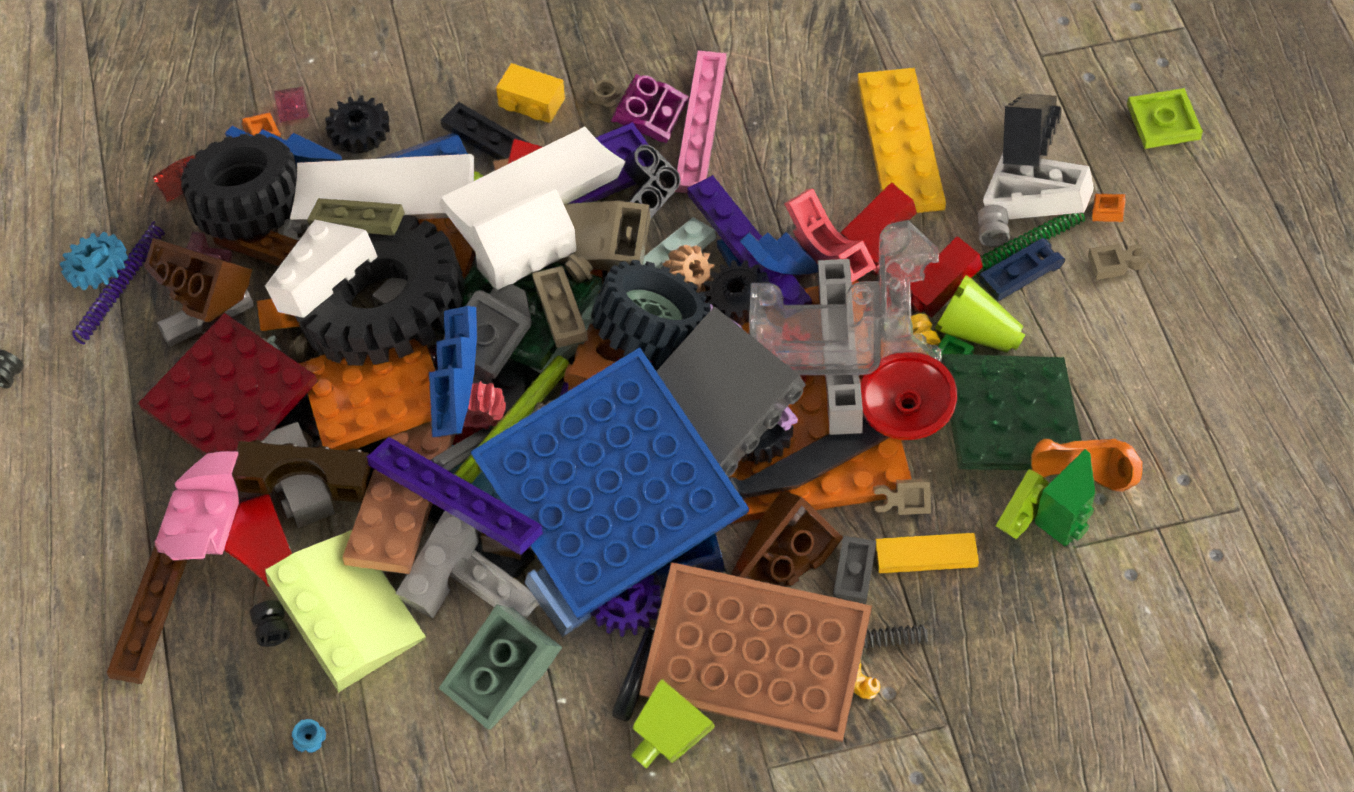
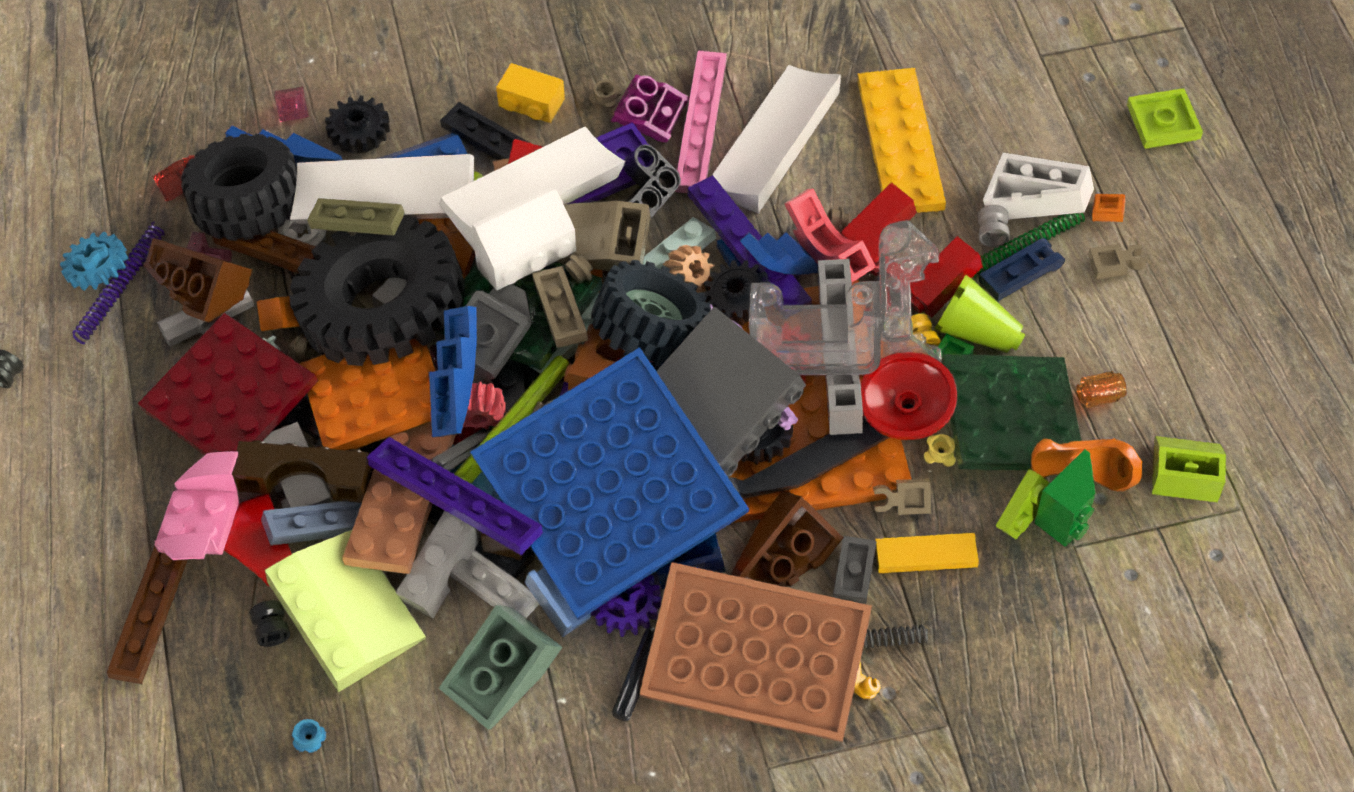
orange tile [242,112,281,138] -> none
white wedge [265,220,378,318] -> none
lime torso [631,679,715,769] -> none
black wedge [1003,93,1062,167] -> none
none -> sand blue plate [261,501,362,545]
none -> white arch [713,65,841,213]
none -> dark tan plate [827,207,849,233]
none -> light yellow plate [924,434,958,467]
none -> clear orange brick [1076,371,1127,408]
none -> lime slope [1152,436,1226,503]

